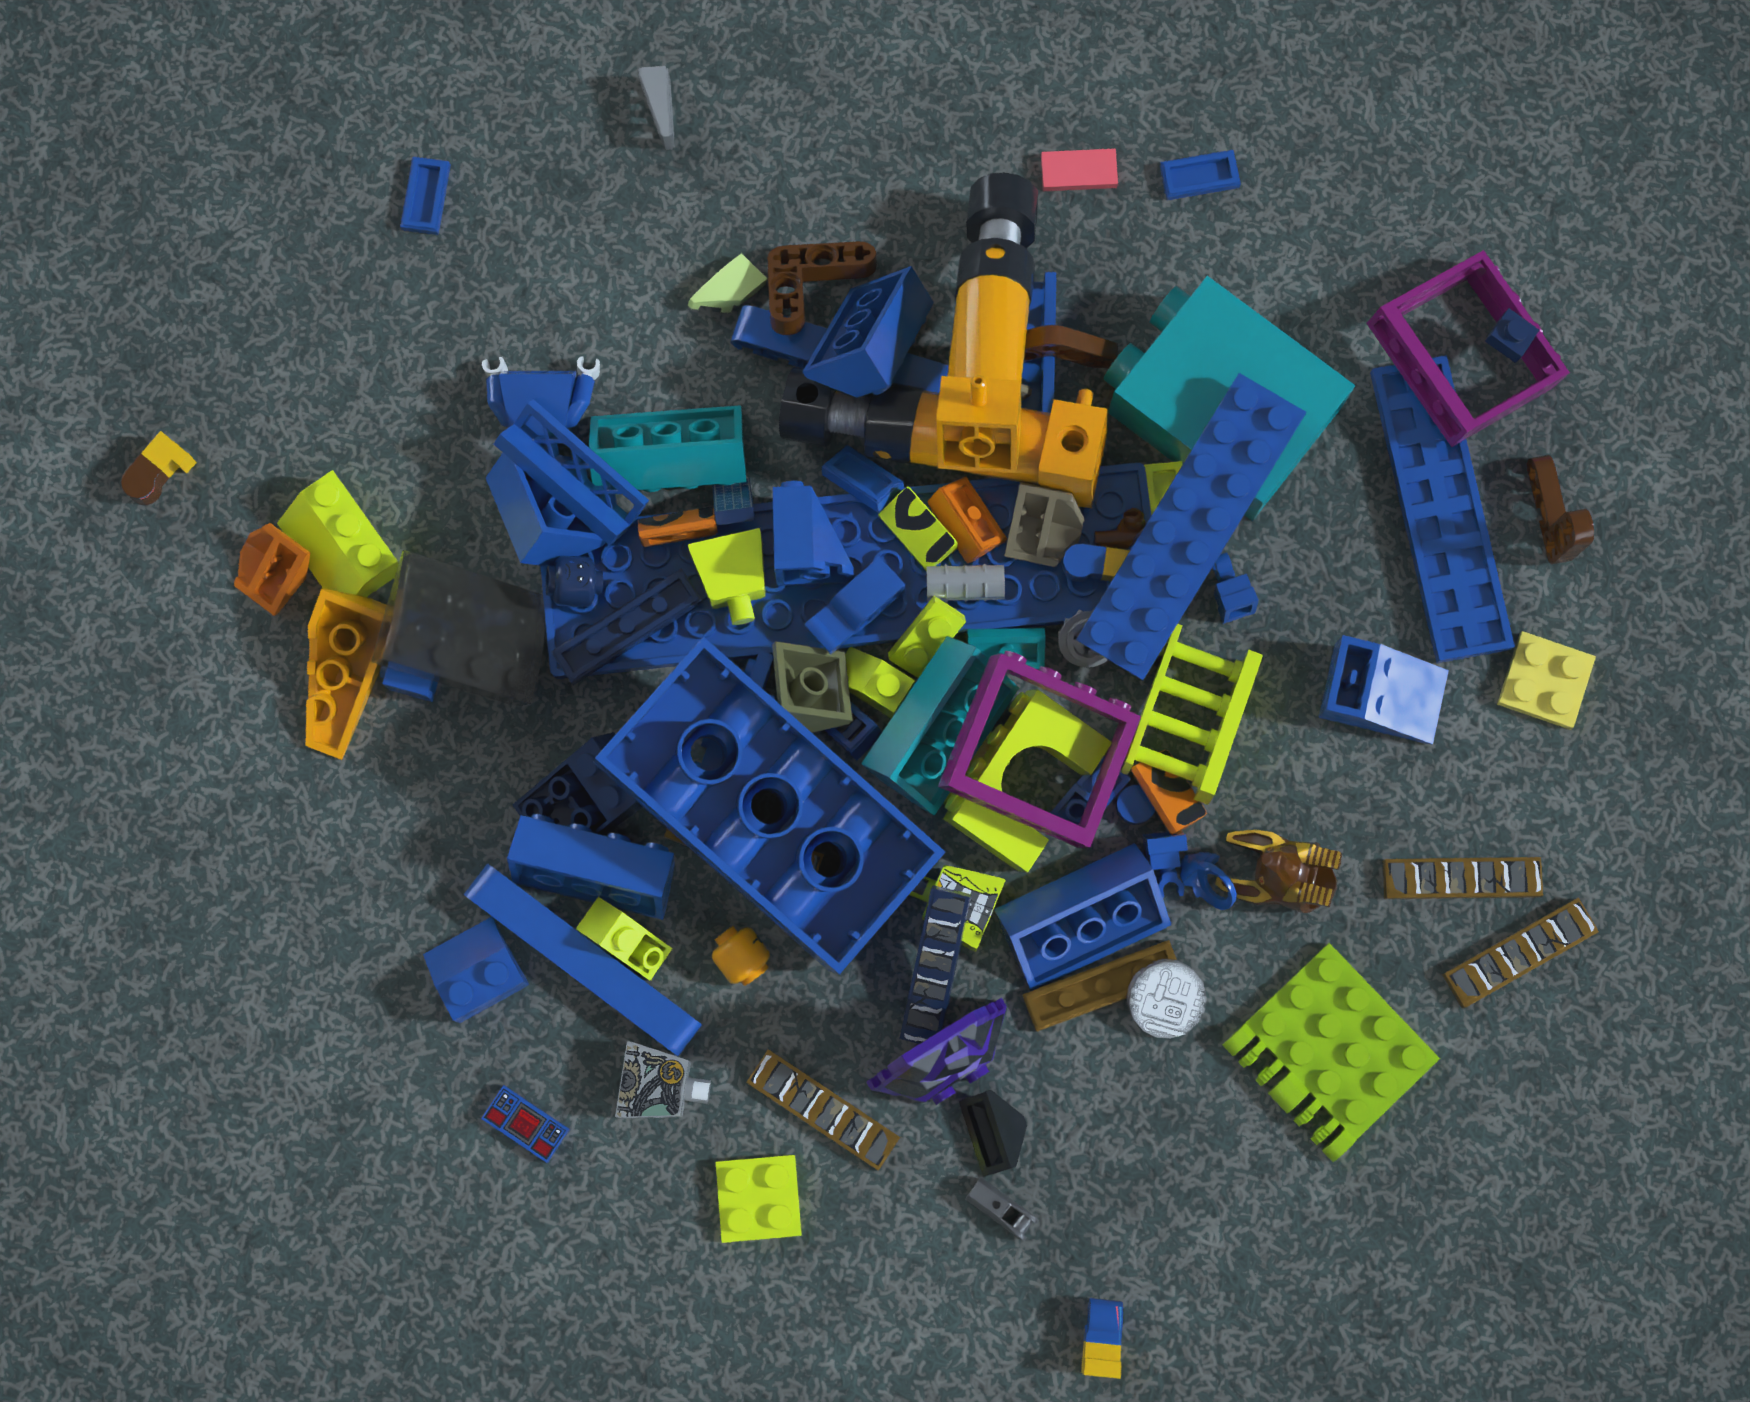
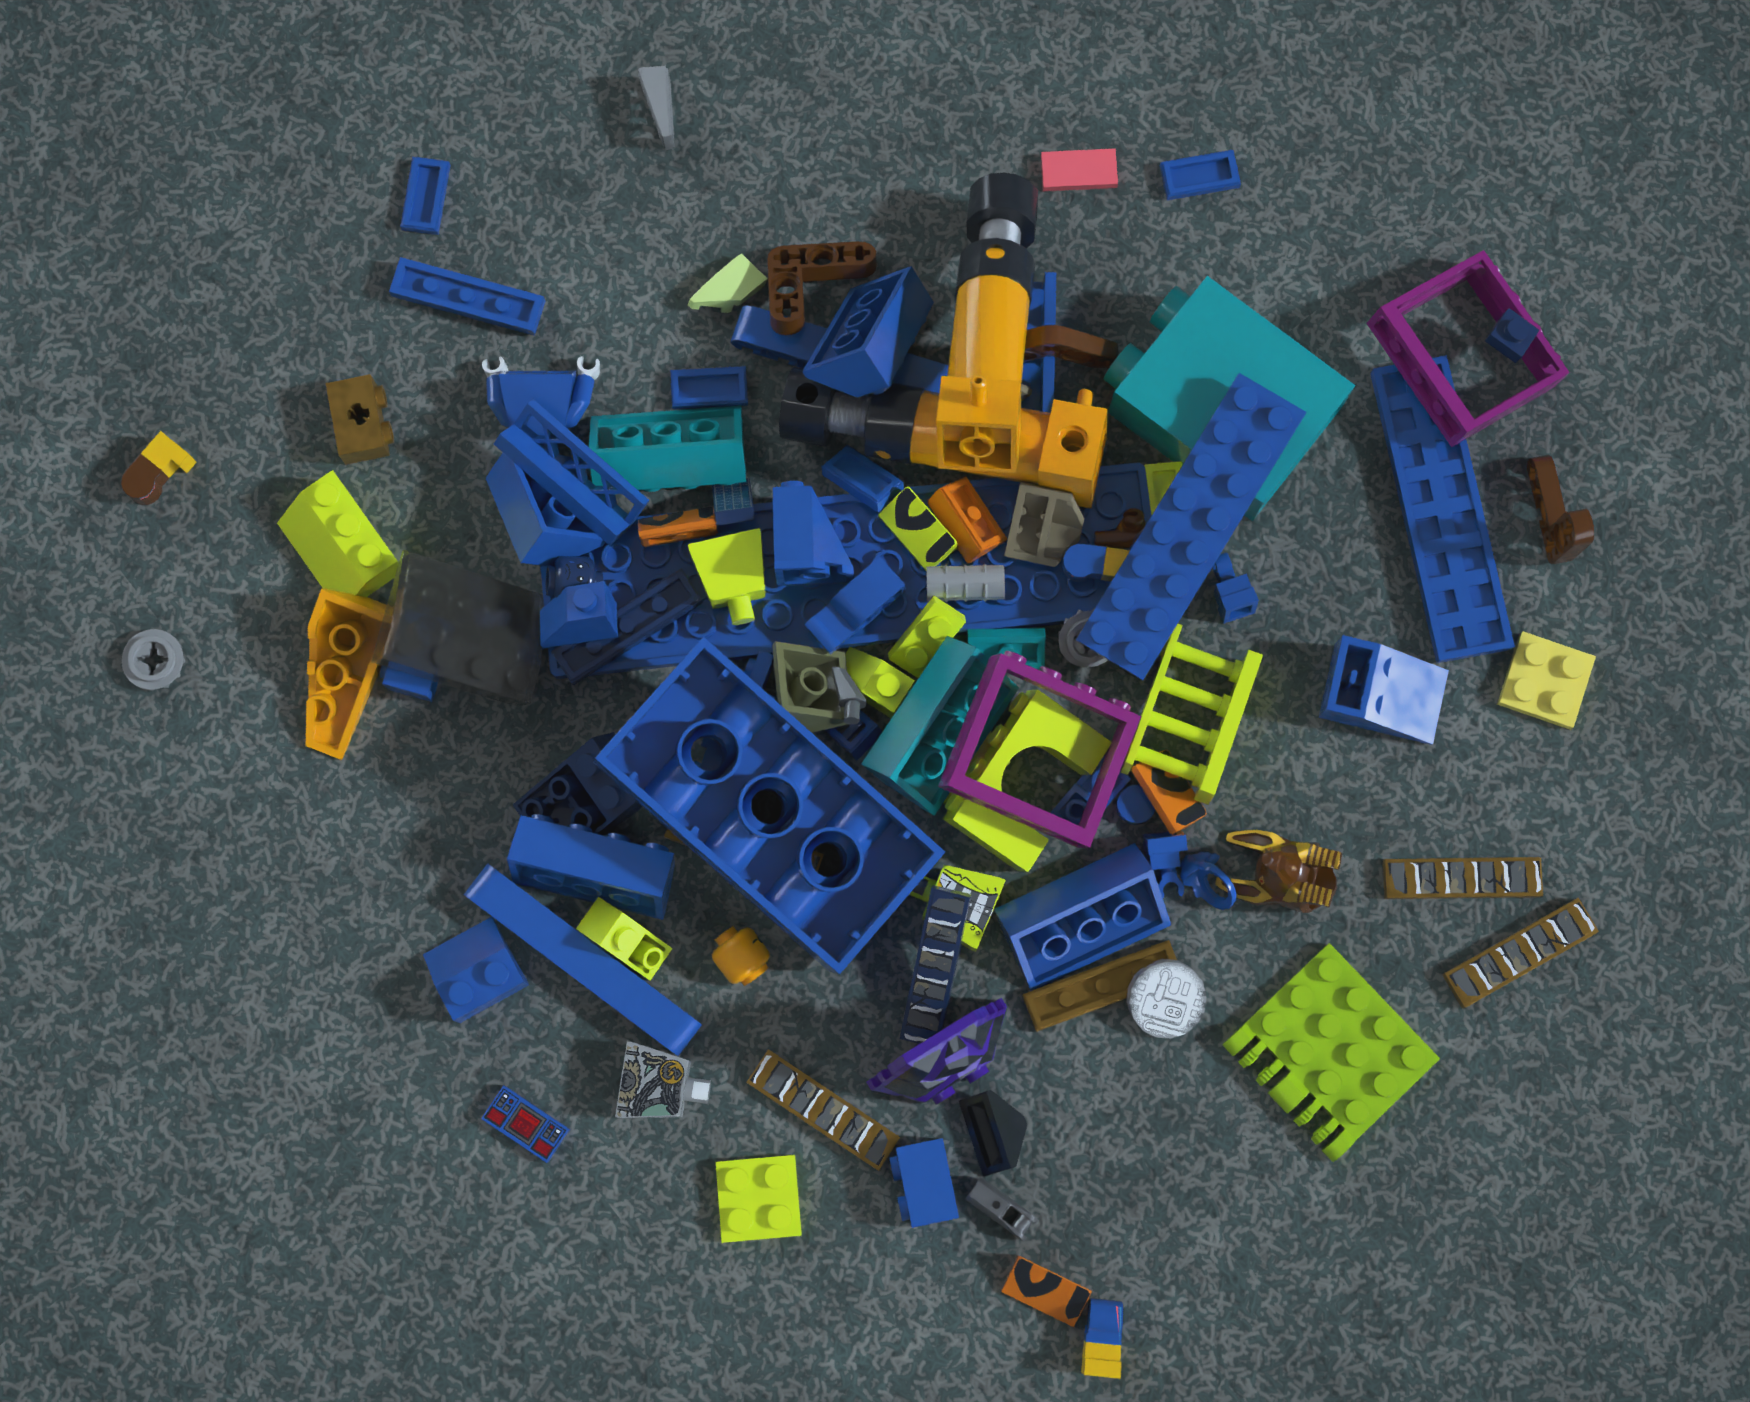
orange slope [234,523,311,616] -> none
none -> light grey gear [122,629,185,691]
none -> pearl gold brick [325,374,394,465]
none -> blue plate [389,257,546,336]
none -> blue slope [540,581,618,648]
none -> blue tile [670,366,748,409]
none -> dark grey bar [832,667,866,725]
none -> blue brick [889,1138,959,1228]
none -> slope [1001,1255,1092,1327]

